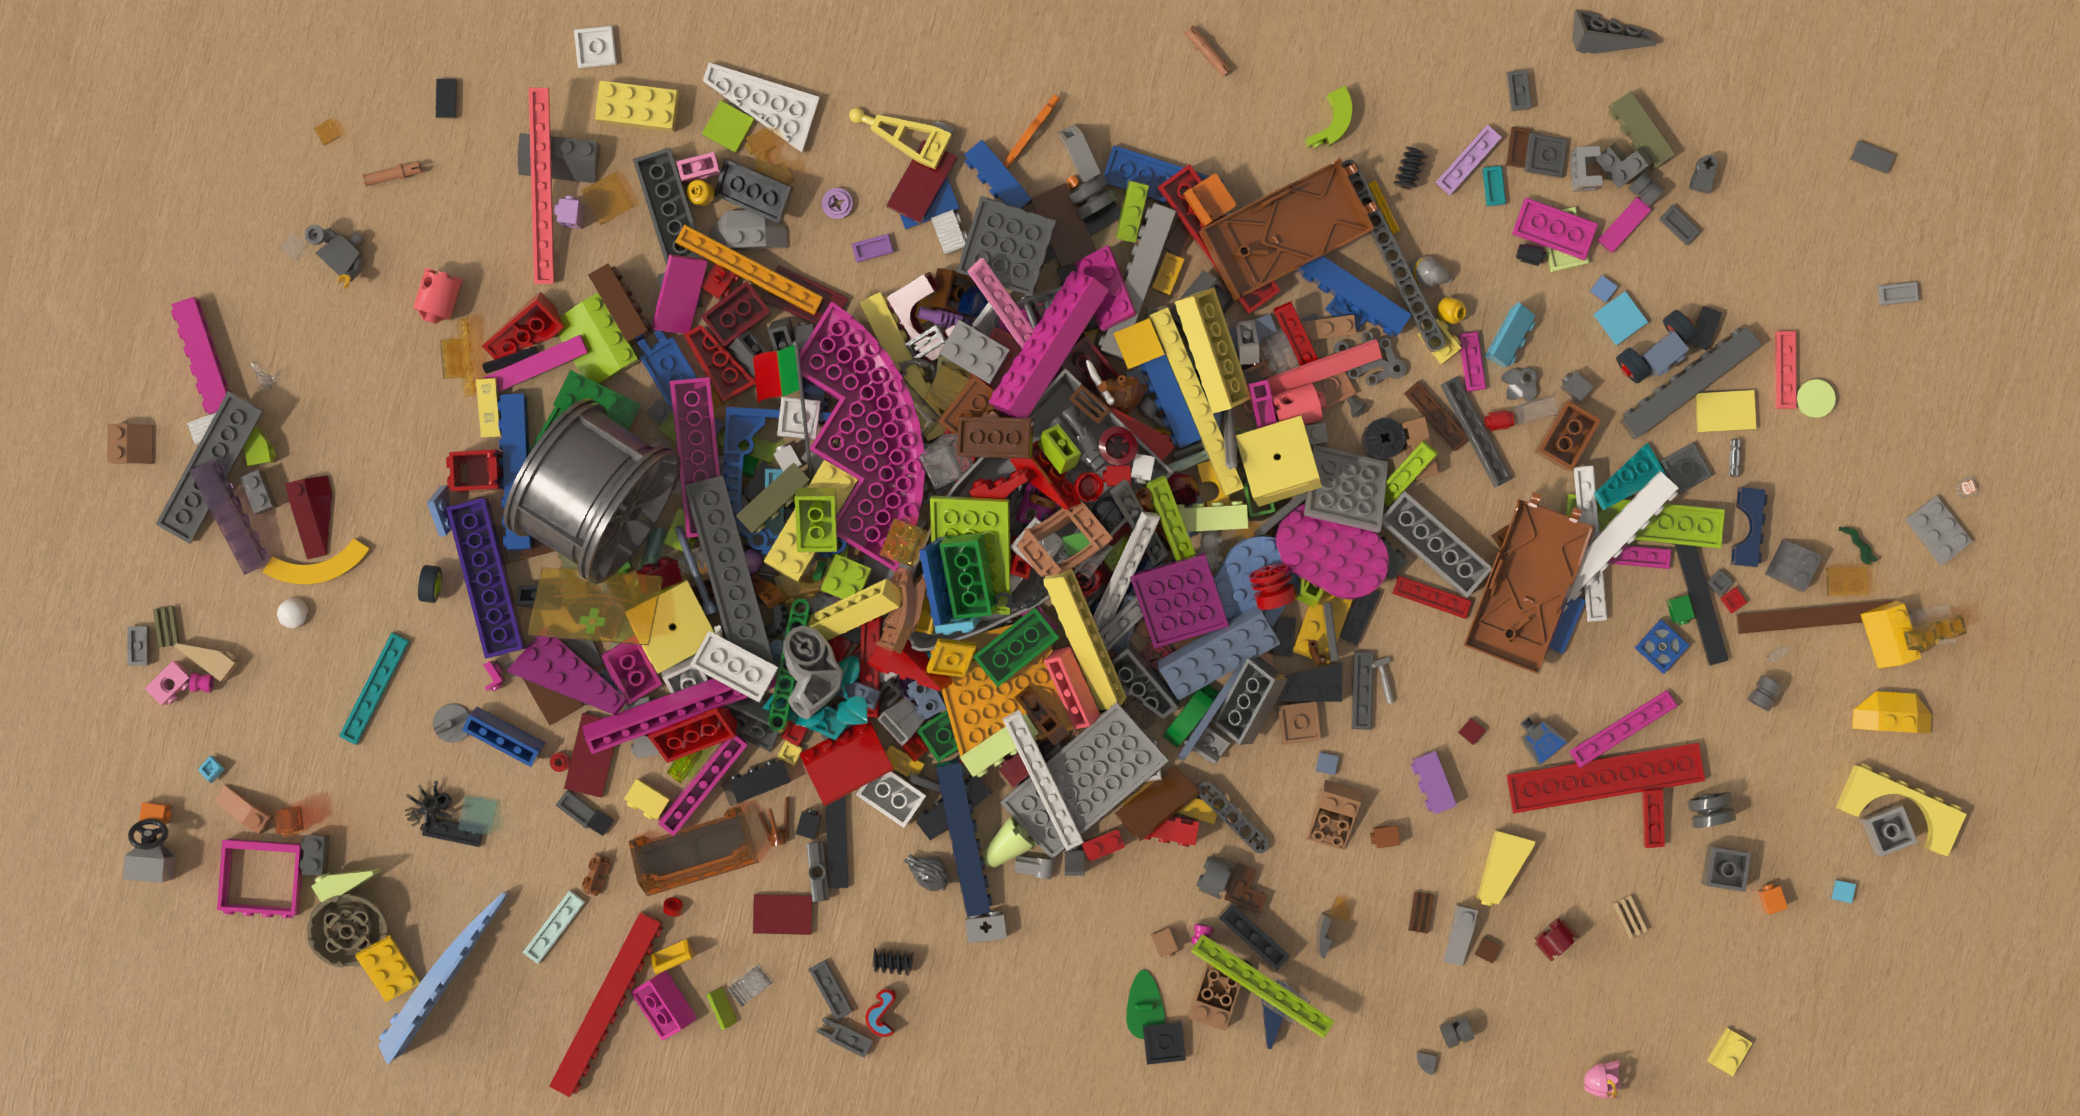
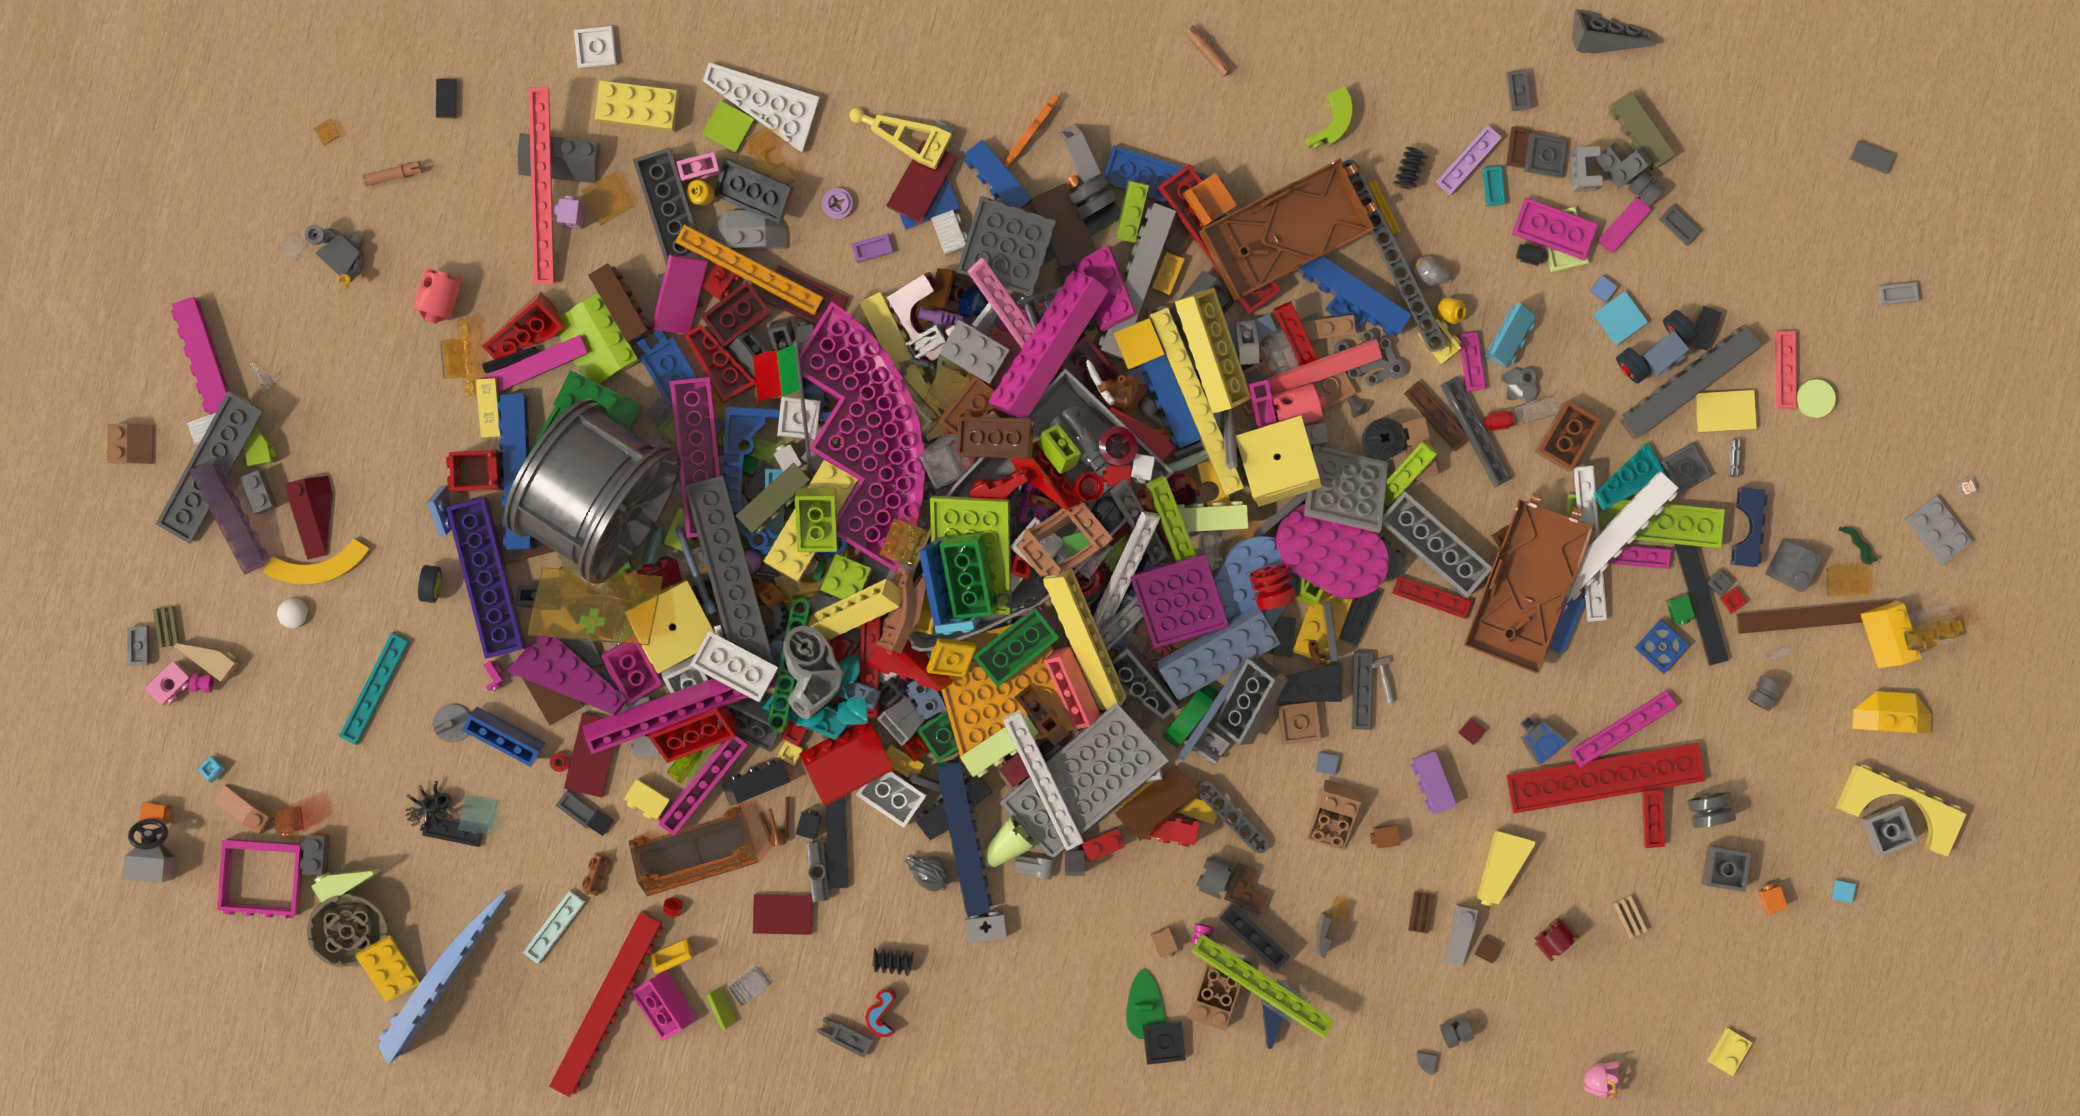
dark grey tile [808,959,854,1021] -> none
reddish brown tile [1069,384,1112,425] -> none
bright green piece [1242,483,1276,518] -> none
flat silver brick [1560,372,1593,403] -> none
dark grey piece [1689,155,1718,194] -> none

